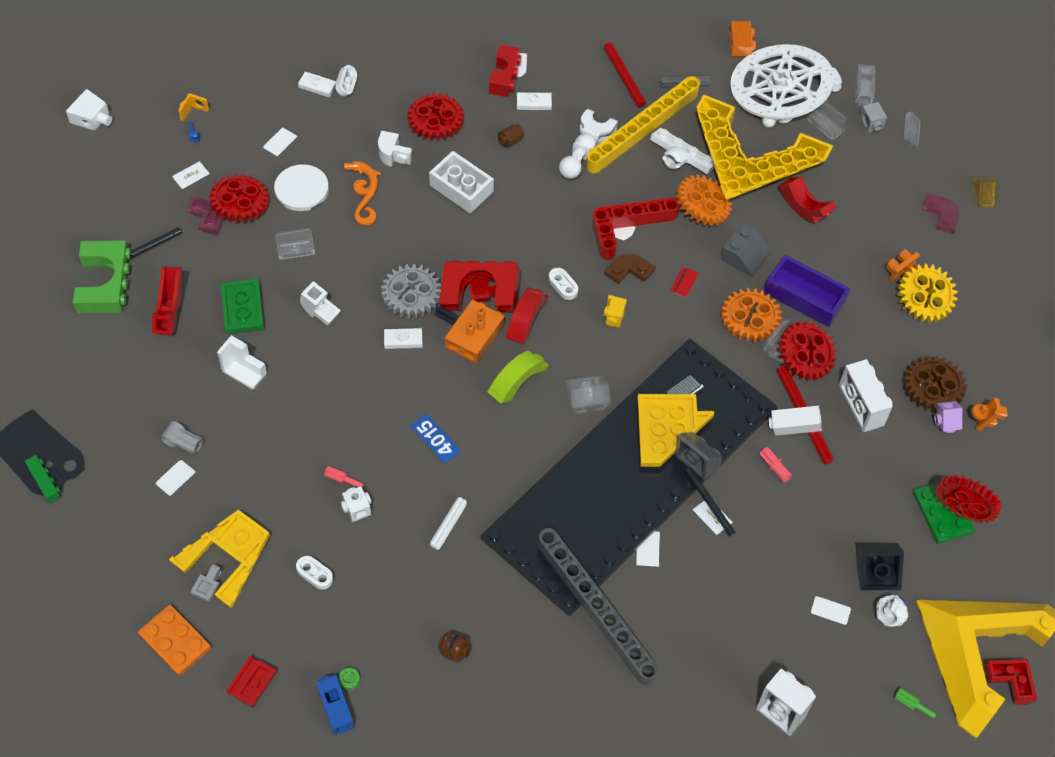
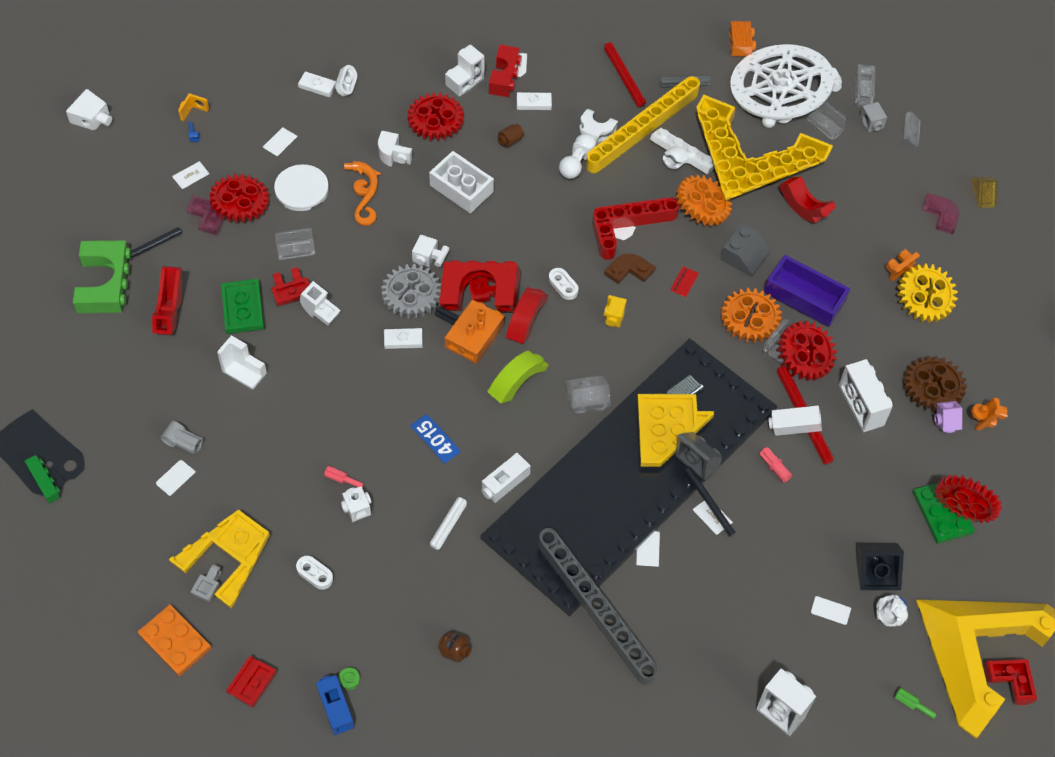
none -> red plate [271,267,310,306]
none -> white brick [412,235,449,267]
none -> white brick [445,44,484,97]
none -> white brick [482,453,531,503]

